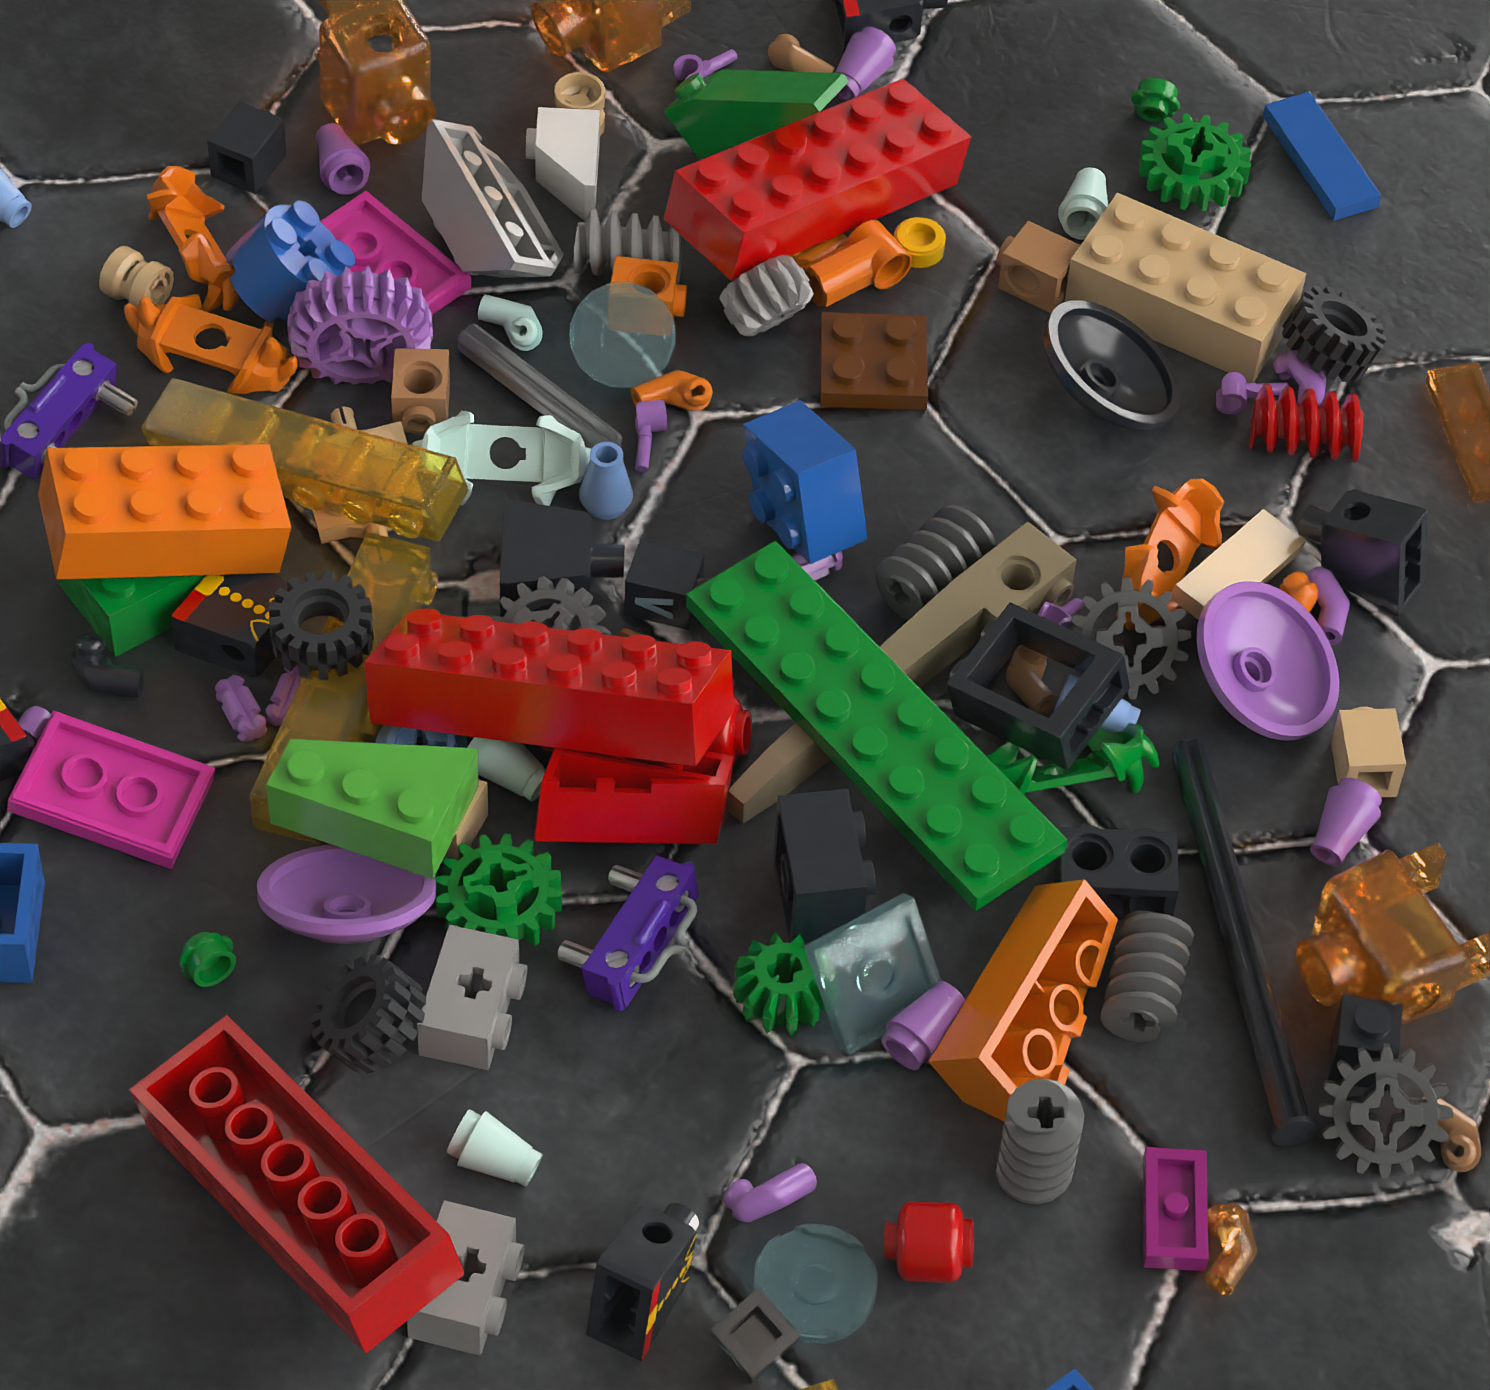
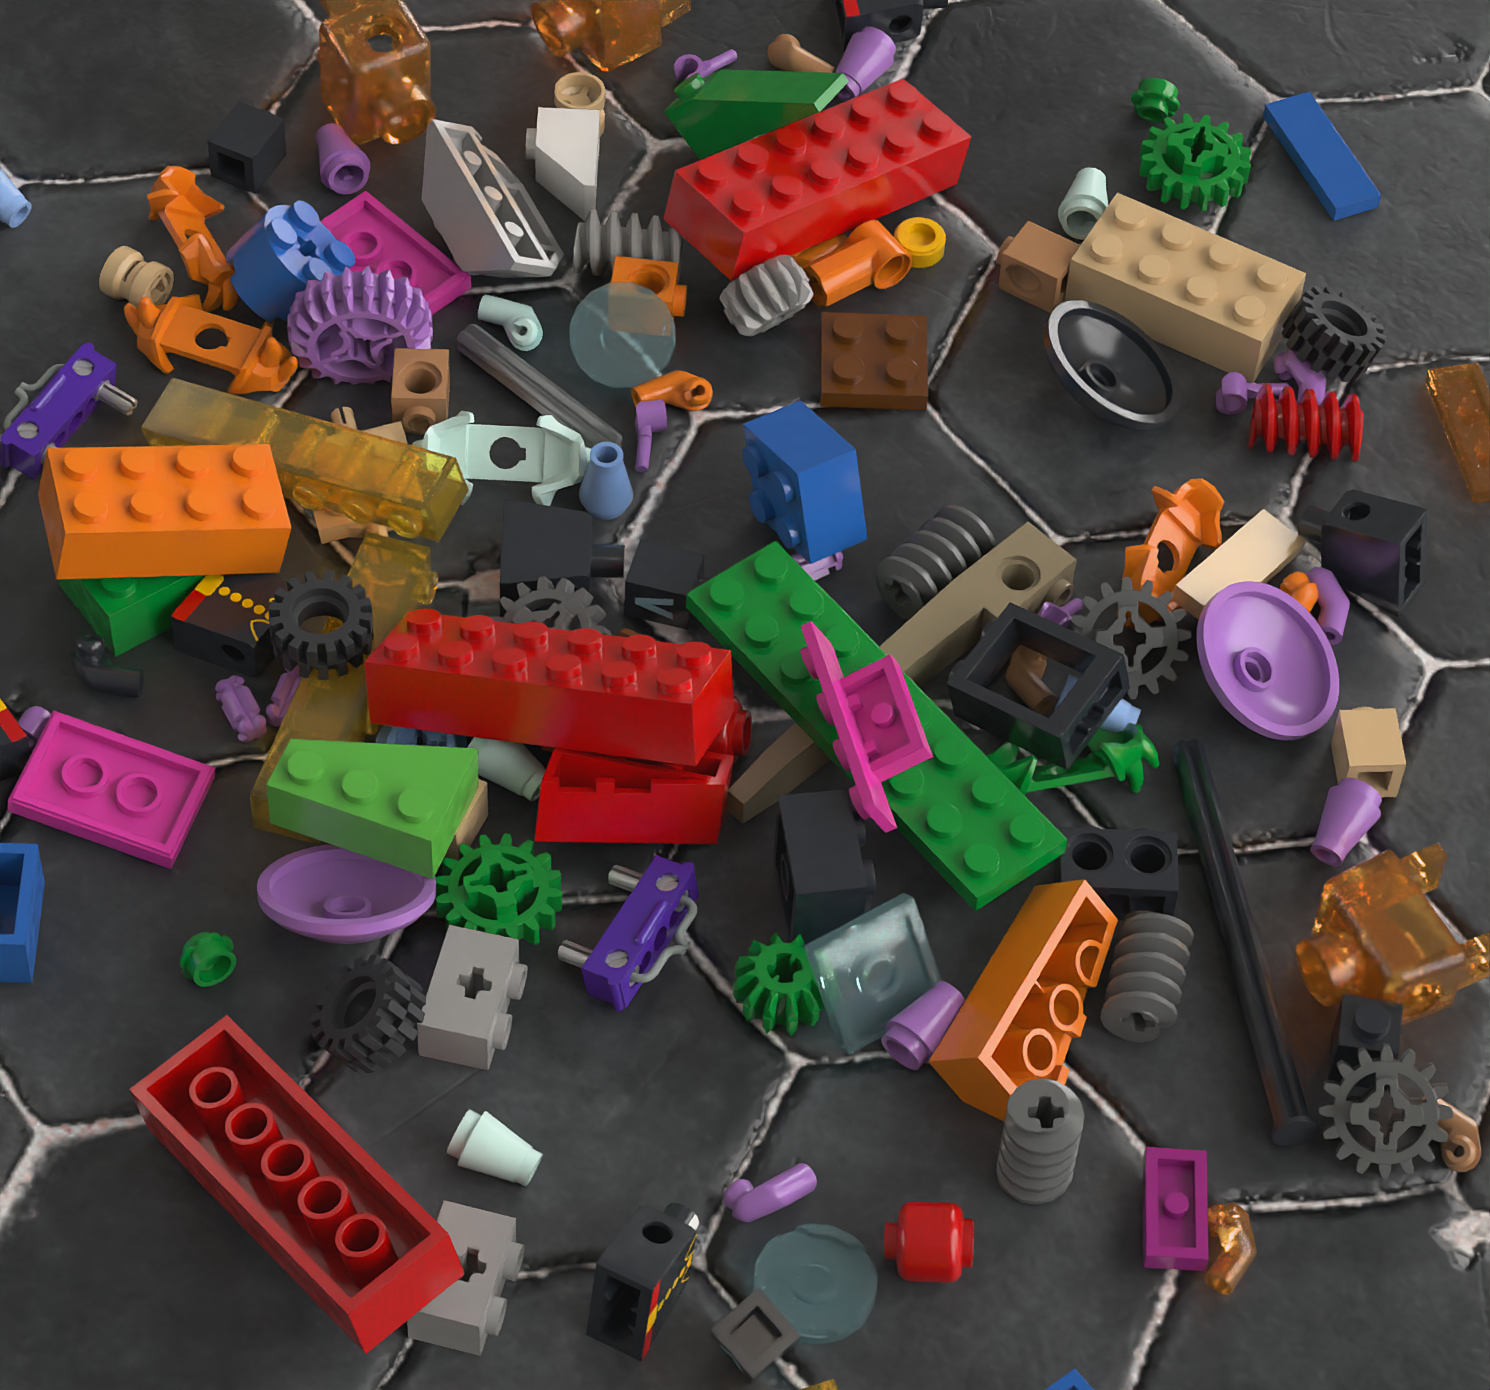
none -> dark pink bracket [800,621,933,833]

